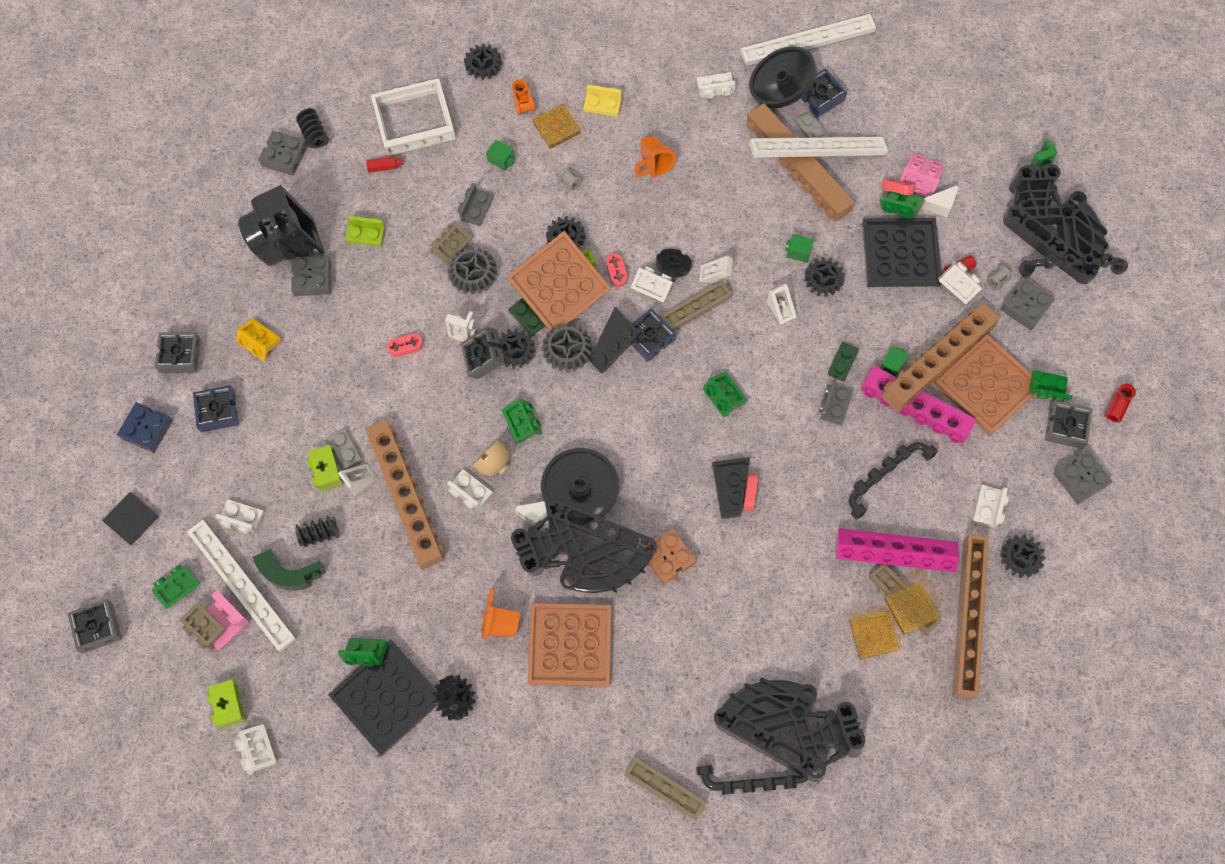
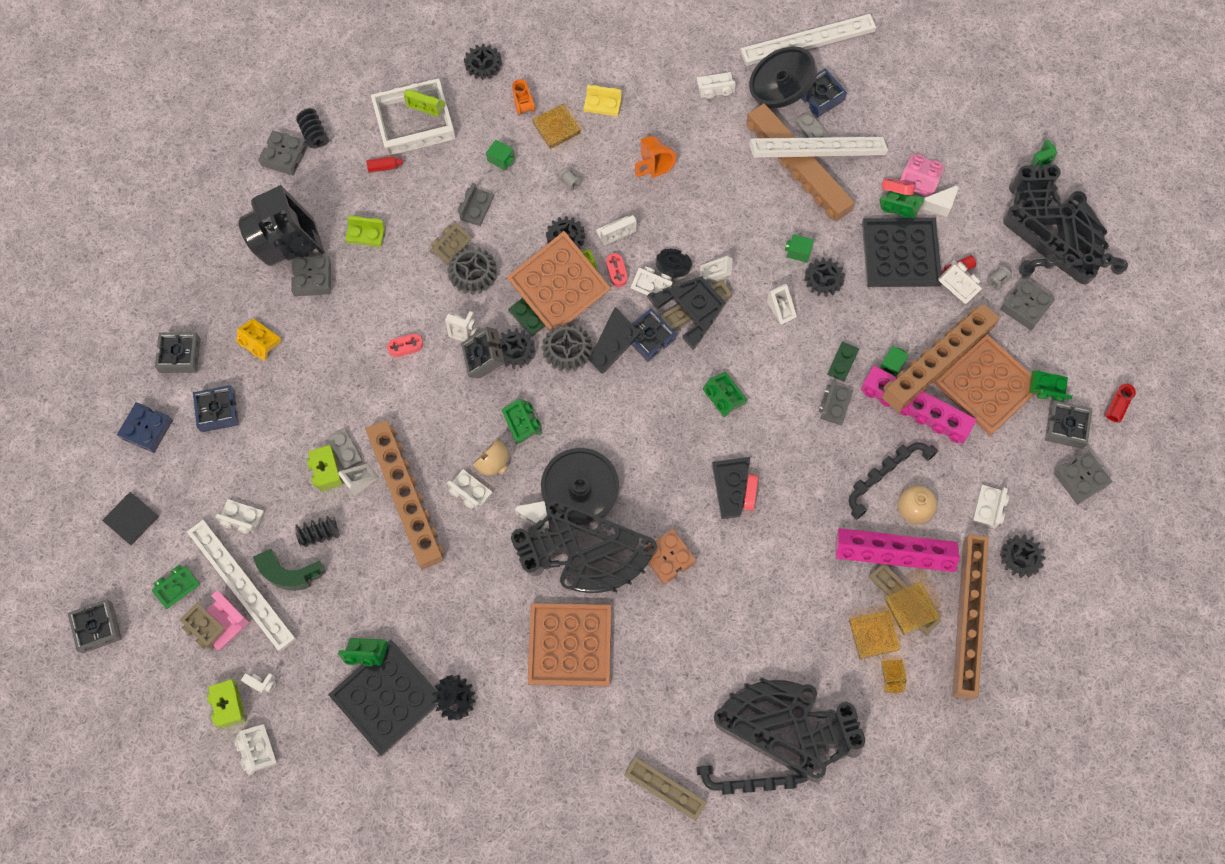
orange container [481,588,520,639] -> none
none -> white bracket [241,673,277,696]
none -> lime bracket [404,89,445,117]
none -> white bracket [596,215,636,246]
none -> black wing [647,276,726,350]
none -> clear yellow bracket [881,660,907,694]
none -> tan cylinder [897,485,938,525]

